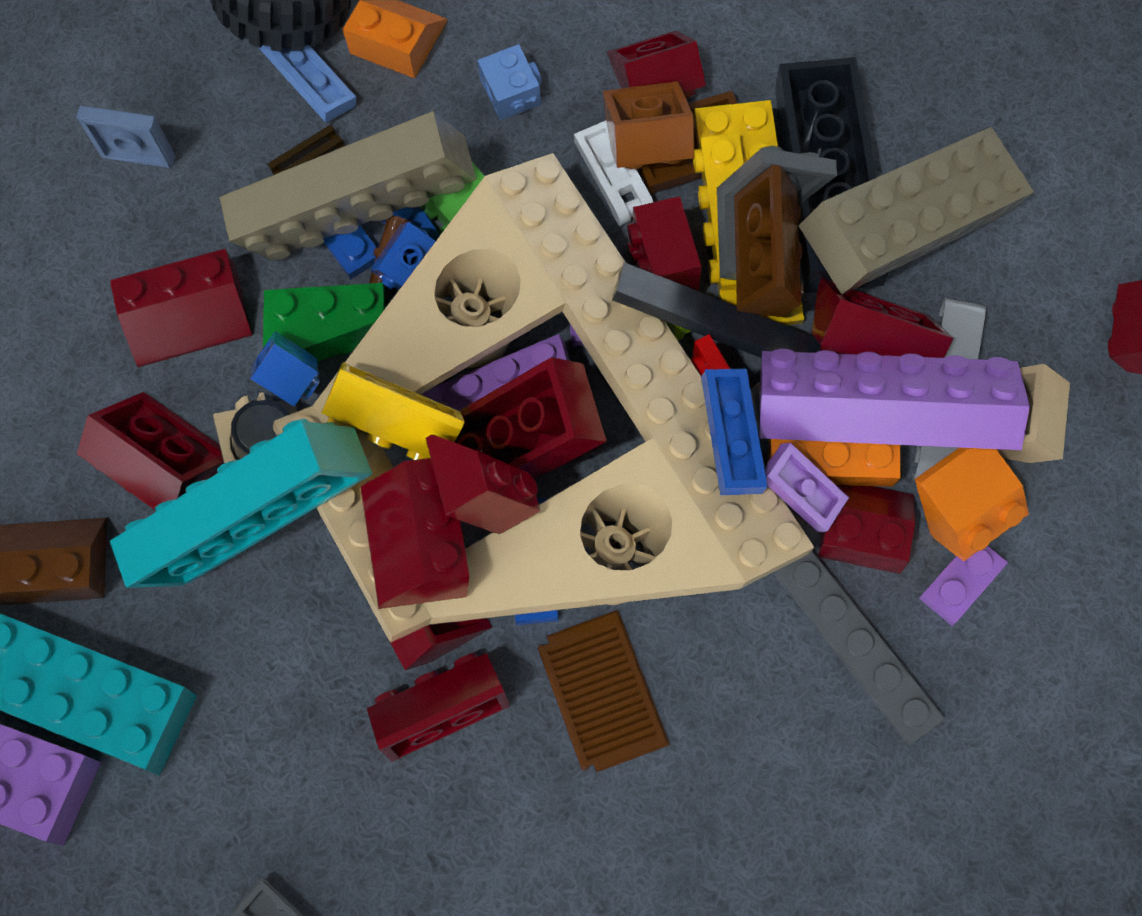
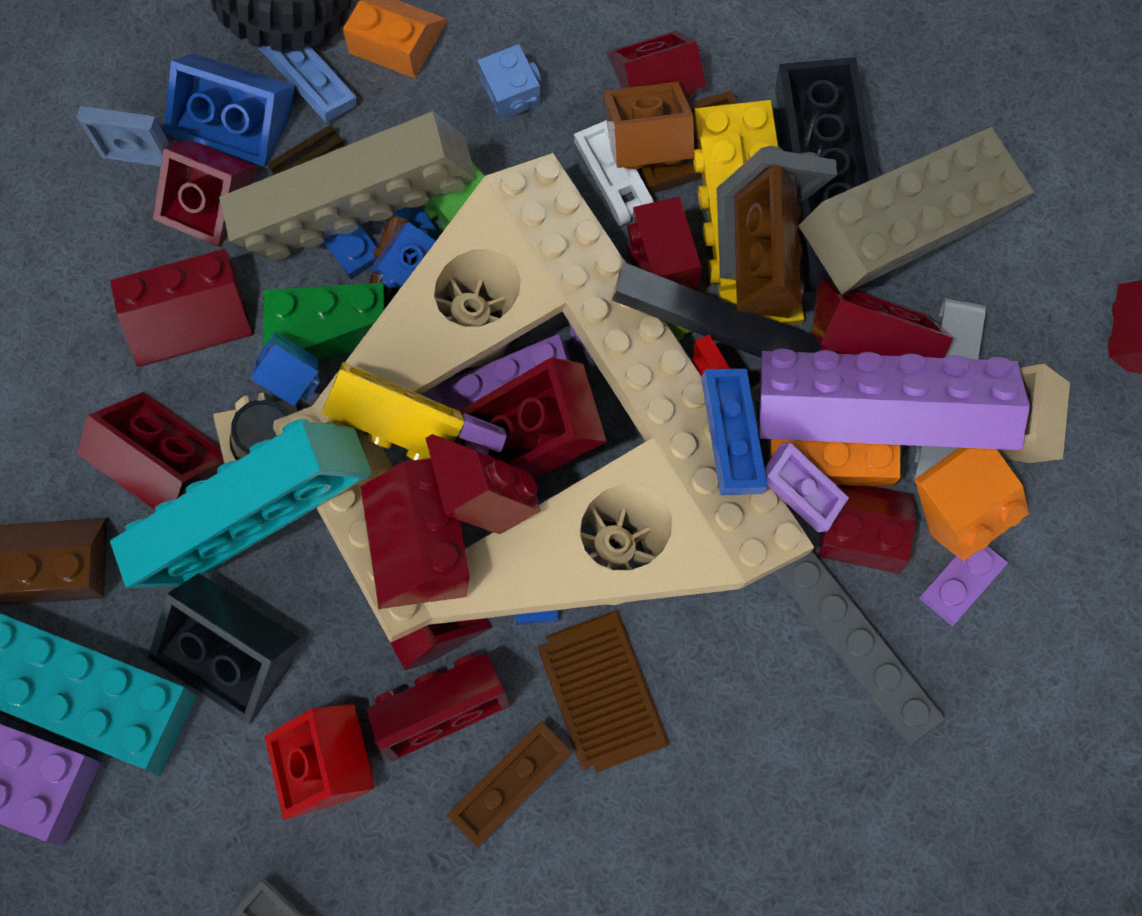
none -> black slope [148,573,301,724]
none -> dark red slope [153,139,255,247]
none -> blue slope [163,53,295,166]
none -> red slope [264,704,375,820]
none -> reddish brown plate [446,721,572,849]
none -> medium lavender plate [459,413,507,454]

